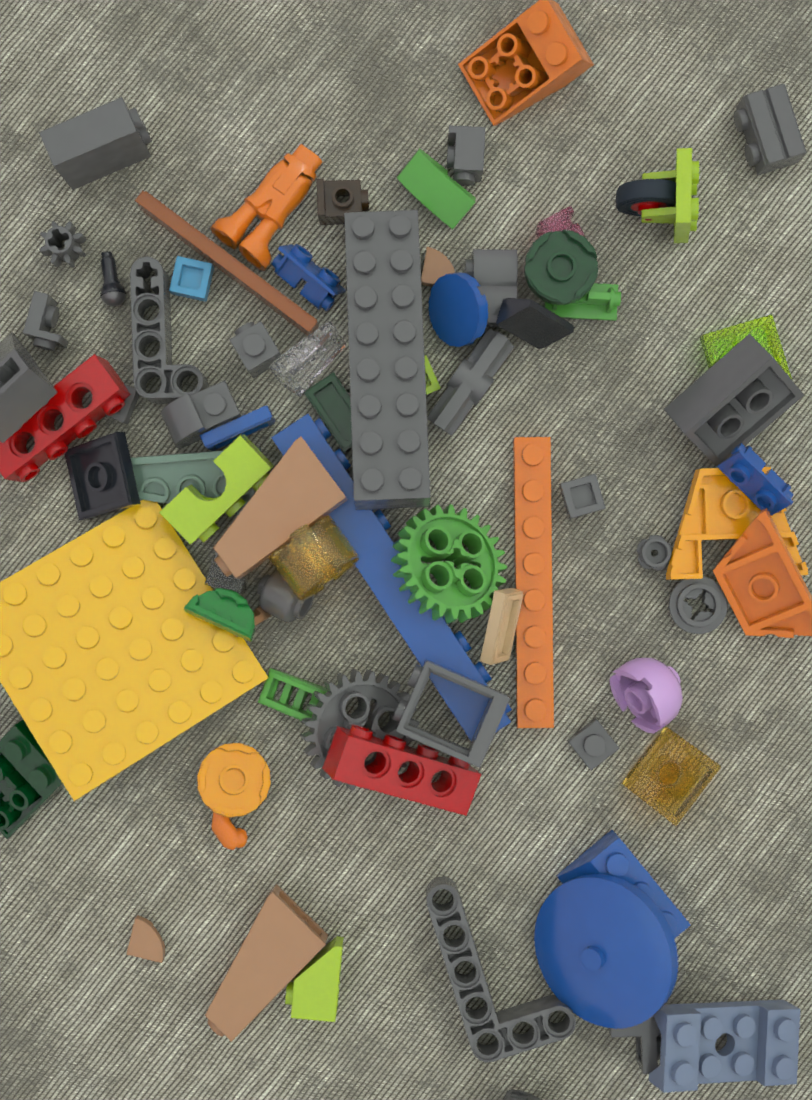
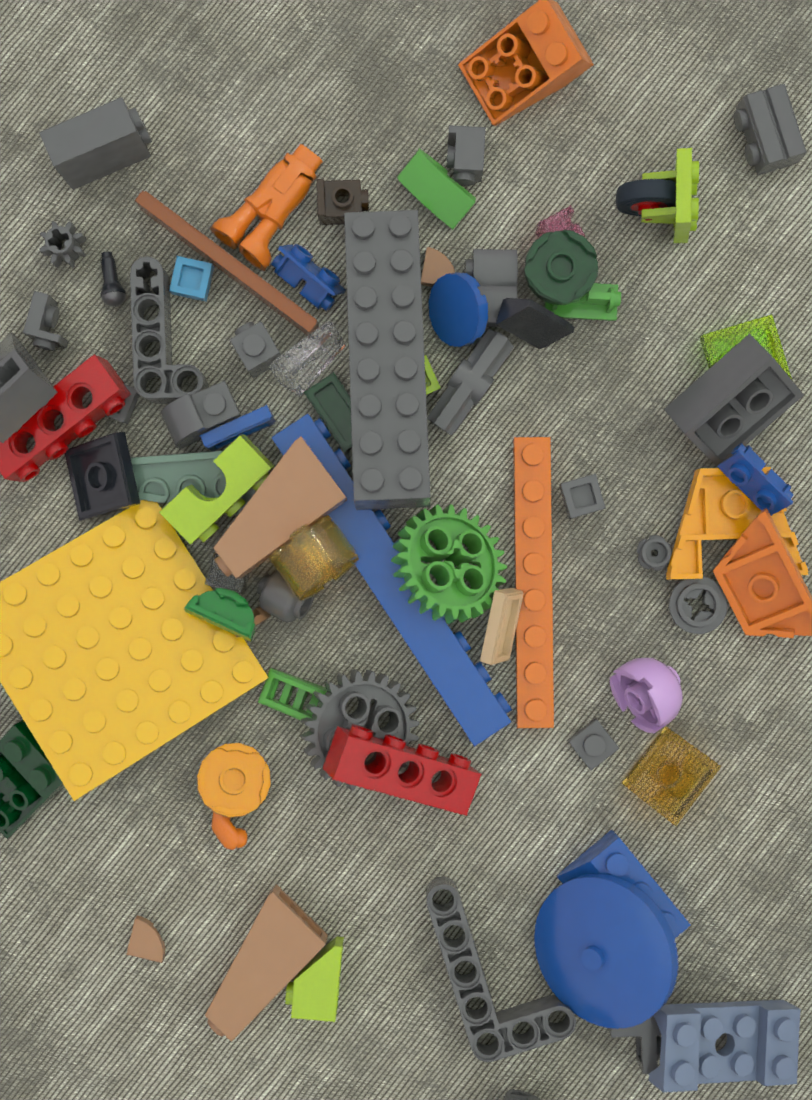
dark grey window [392,659,510,768] -> none

